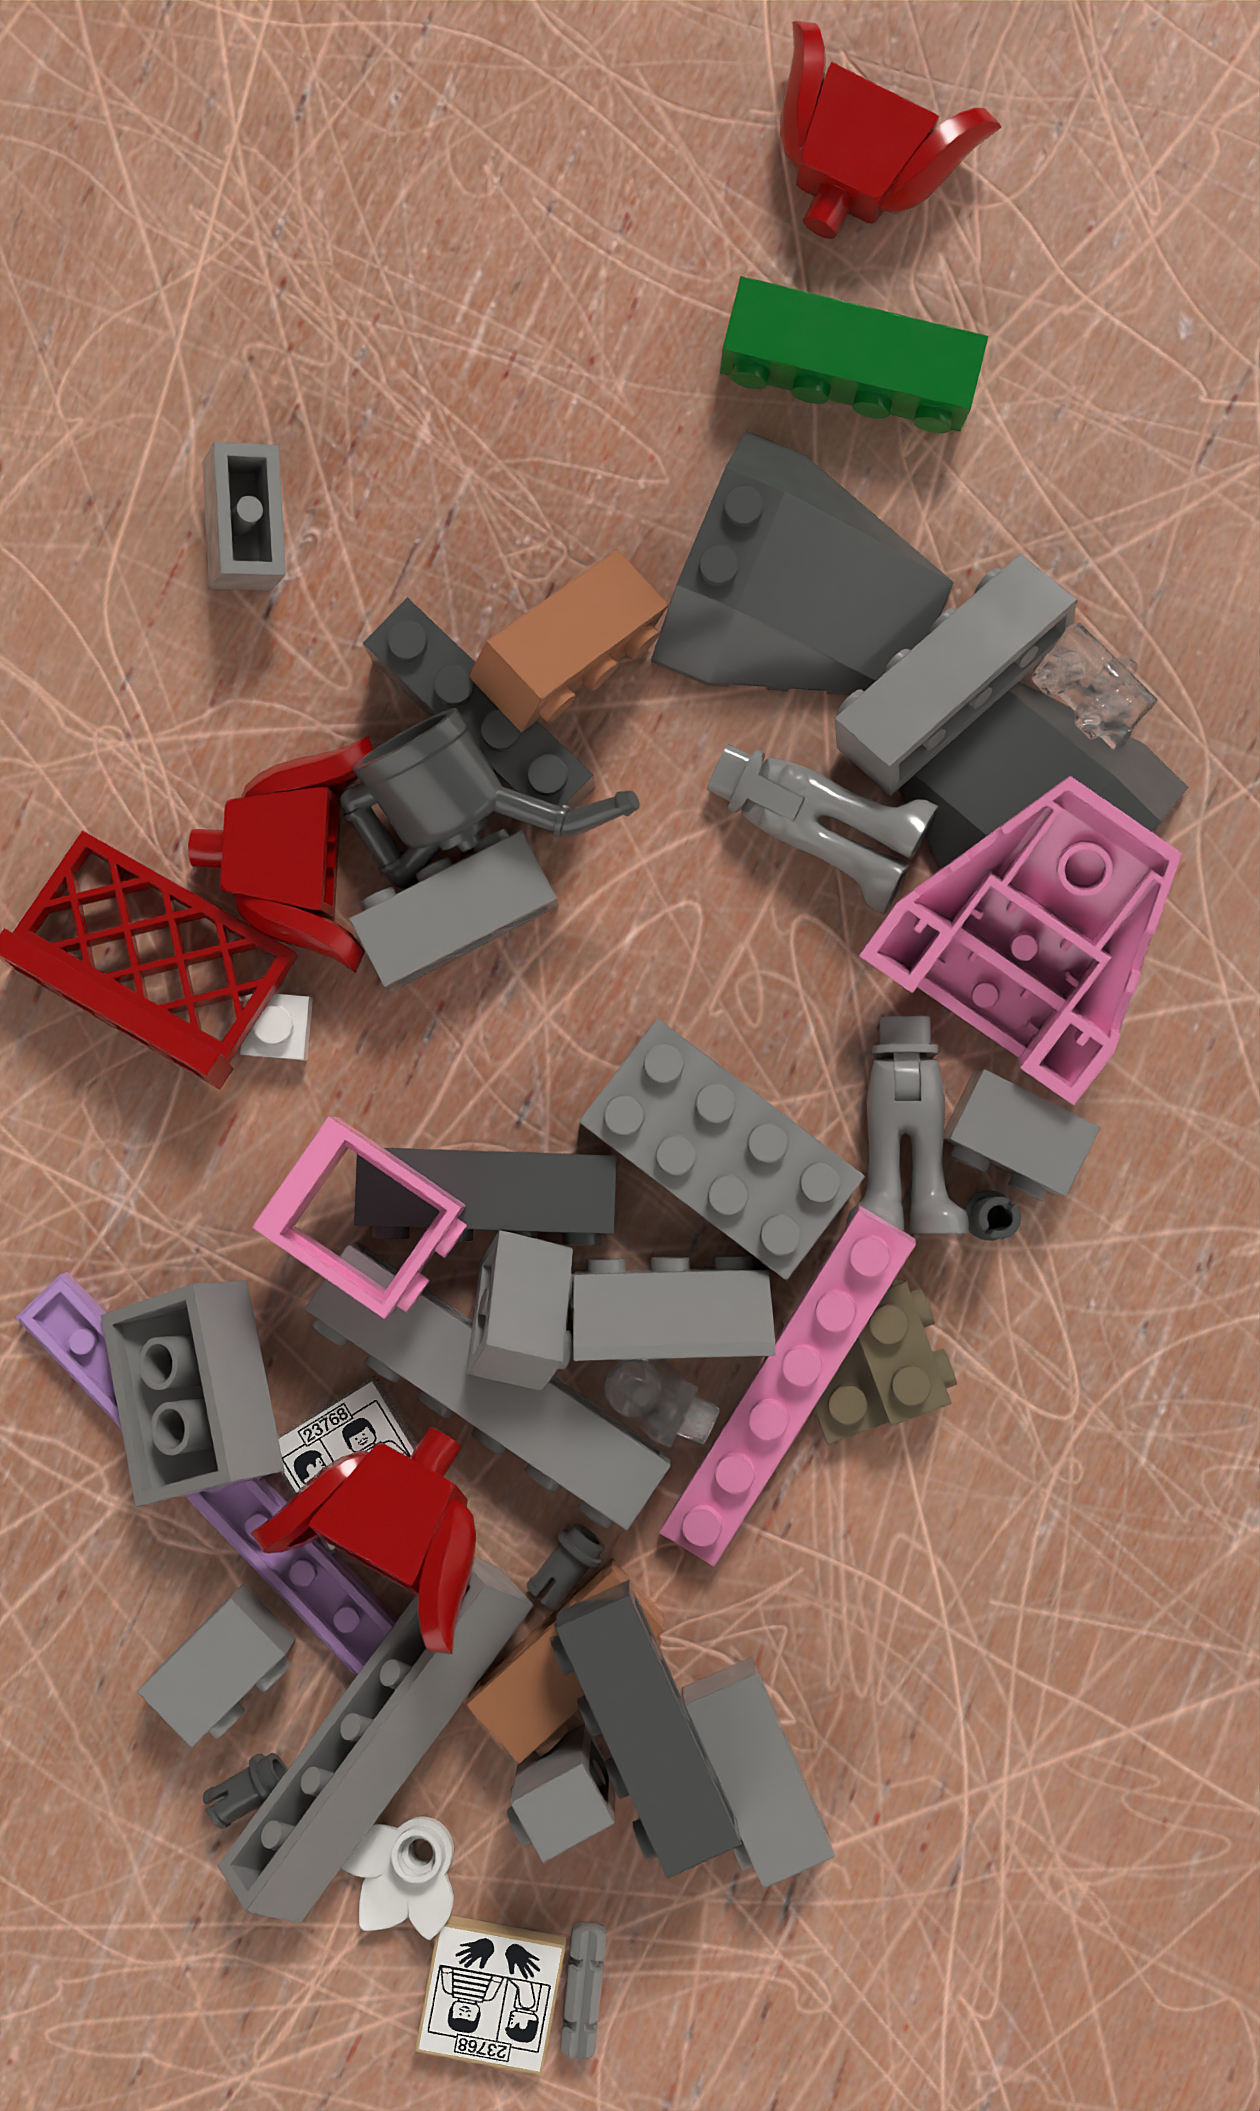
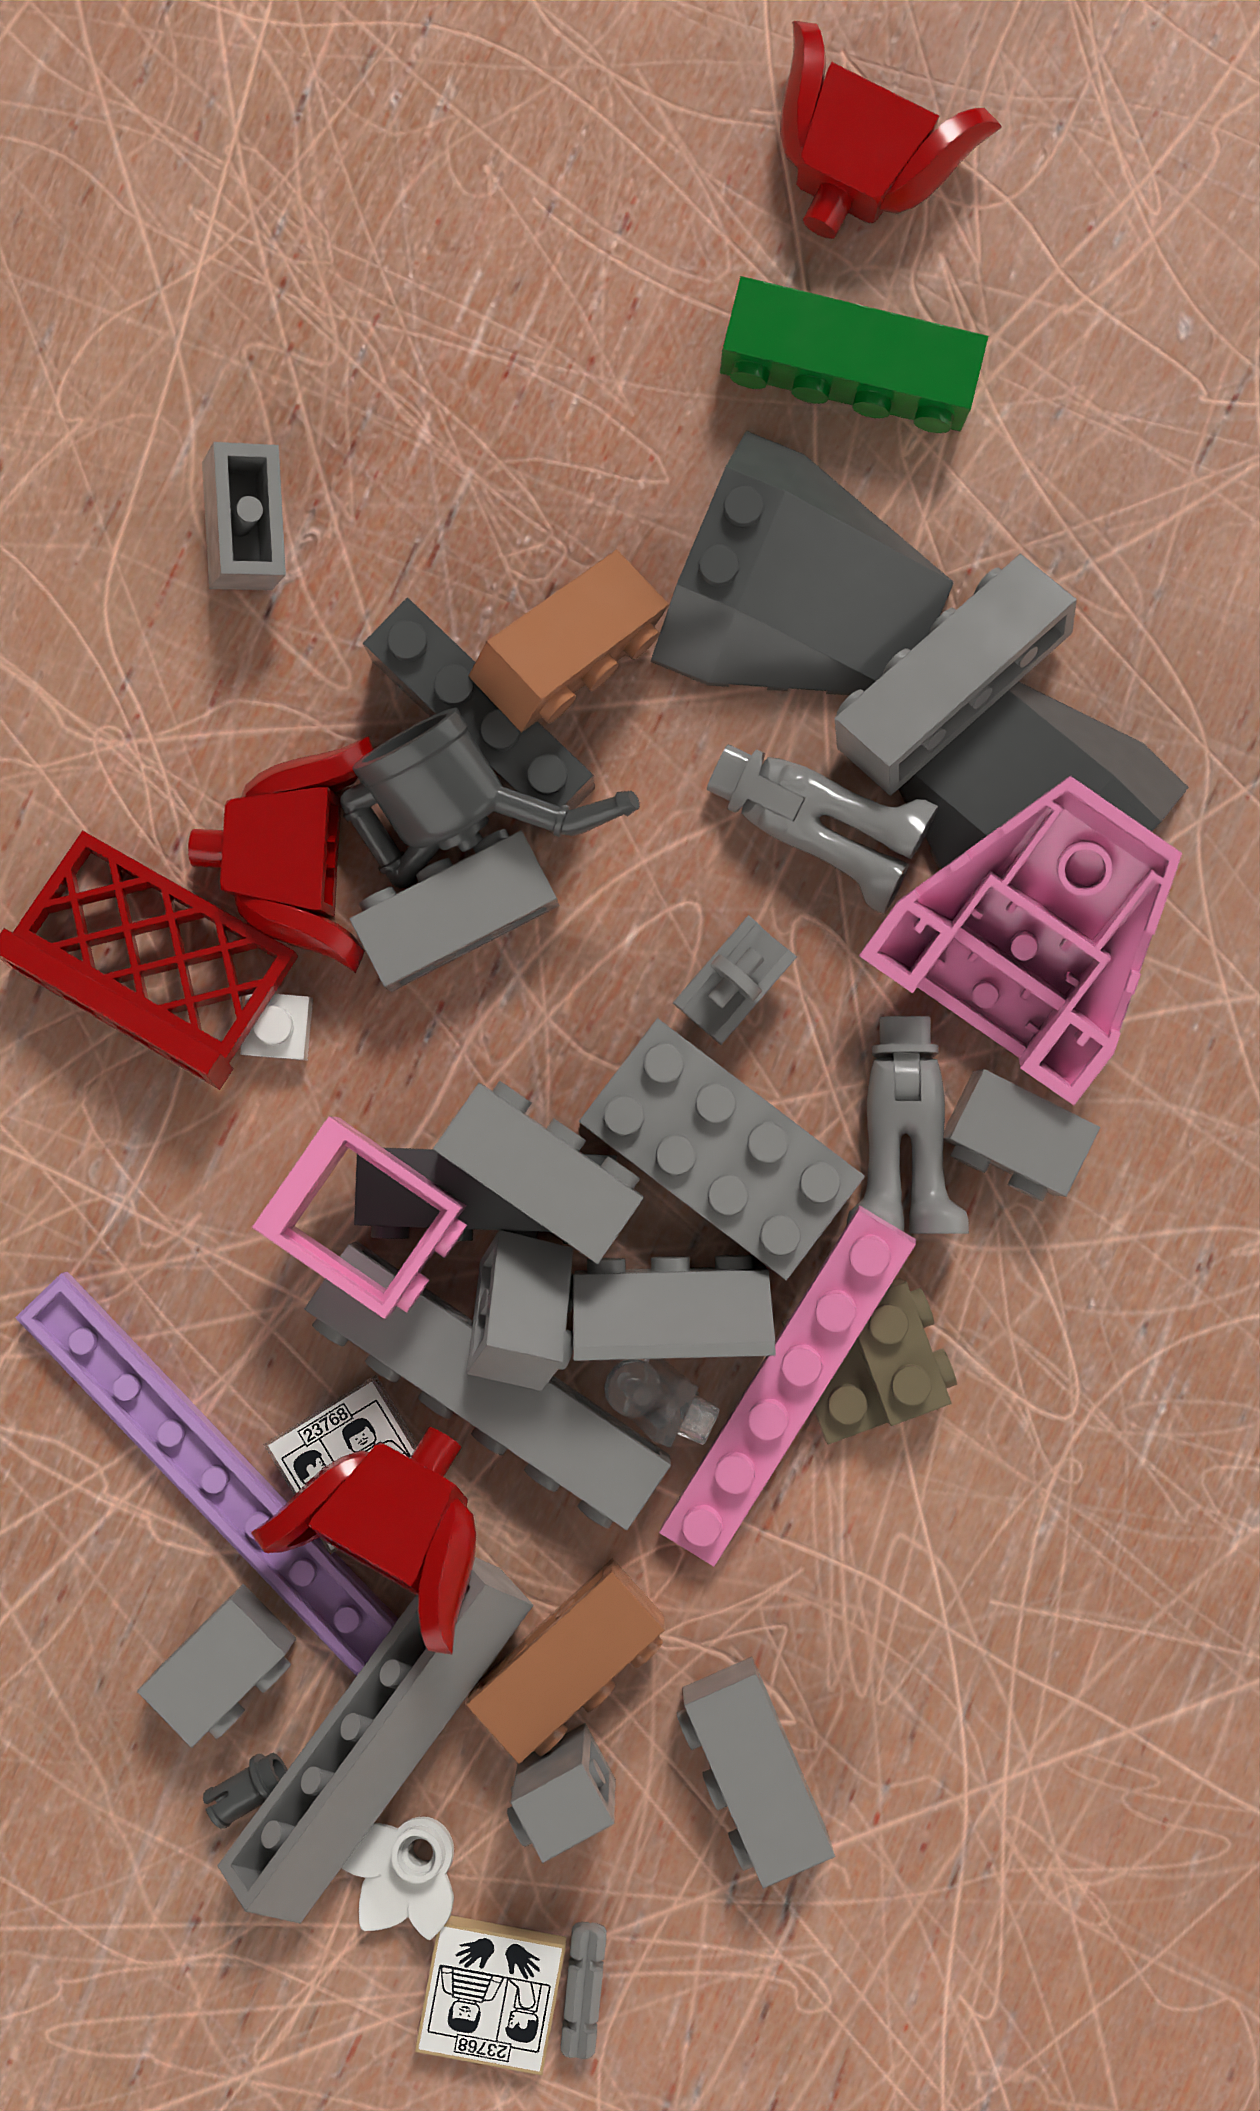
light grey slope [101,1280,285,1507] -> none
dark grey pin [526,1523,605,1610] -> none
dark grey brick [550,1580,741,1879] -> none
dark grey pin [964,1190,1021,1241] -> none
clear hips [1032,622,1158,750] -> none
none -> light grey brick [433,1081,644,1264]
none -> light grey hips [673,915,797,1045]

